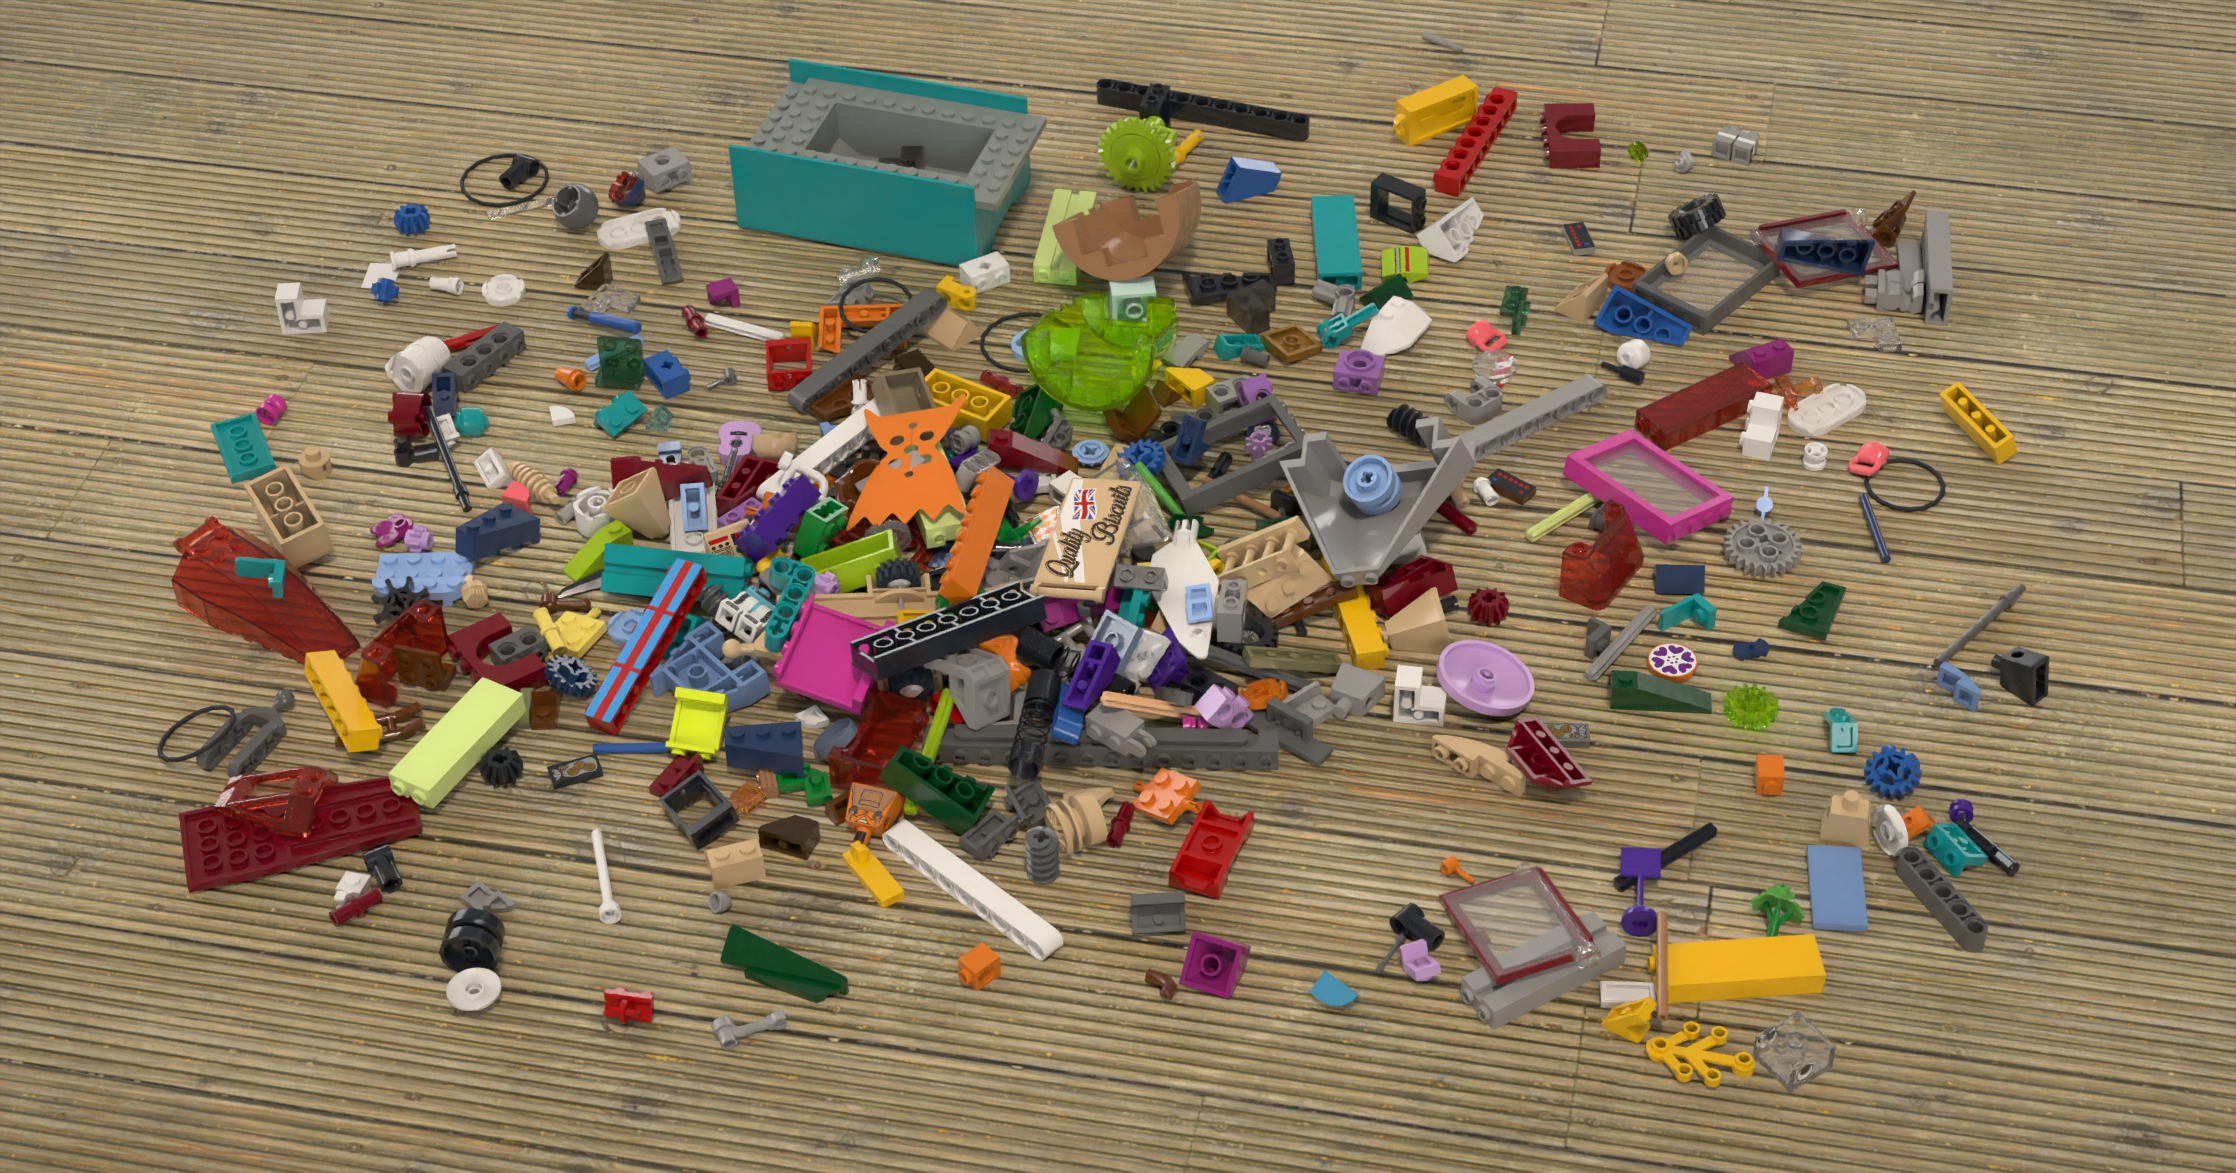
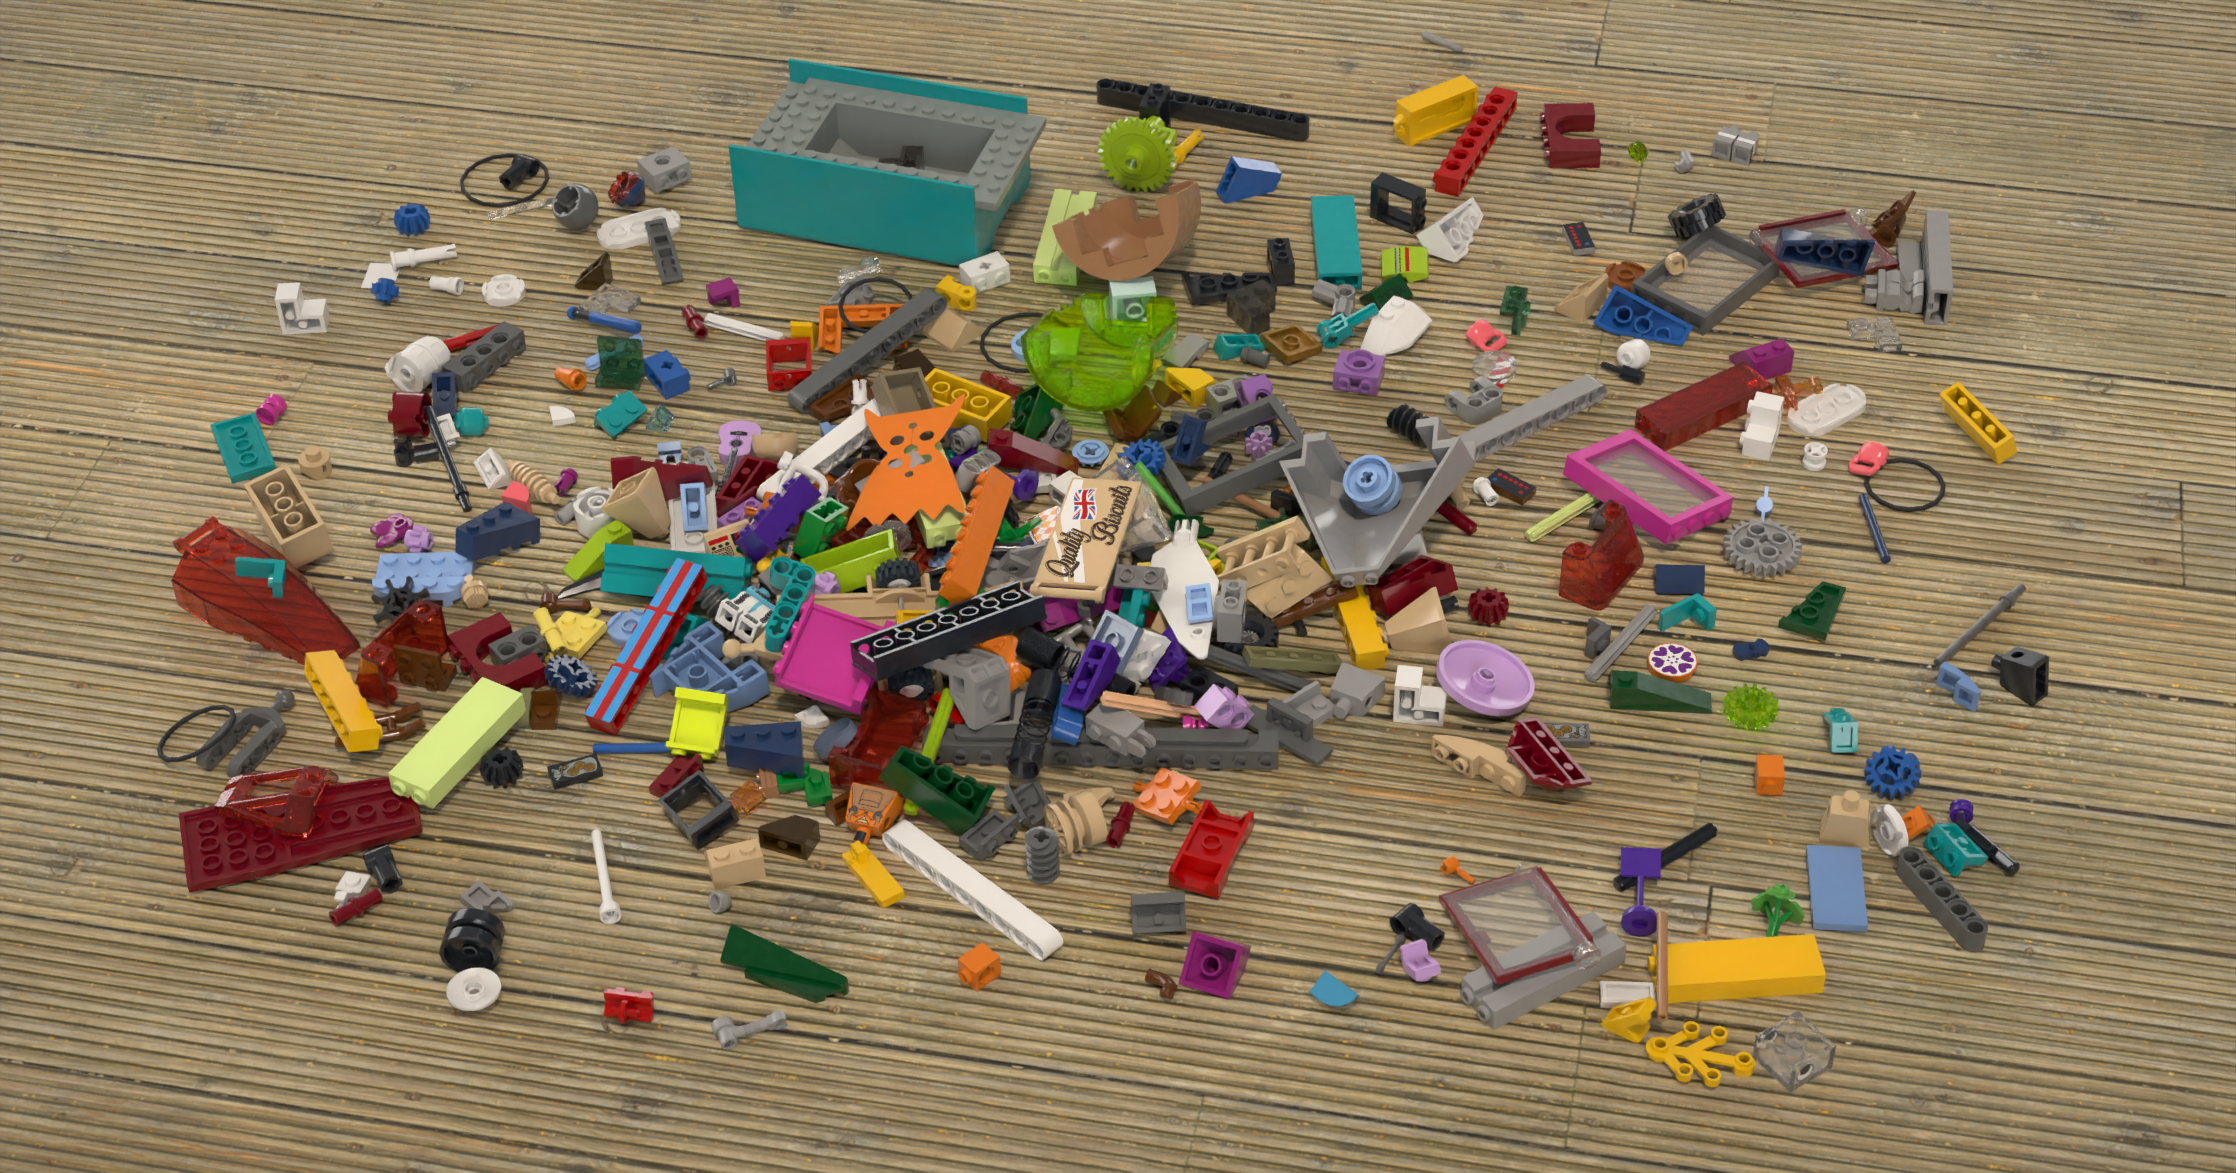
orange tile [1238,678,1288,710] -> none

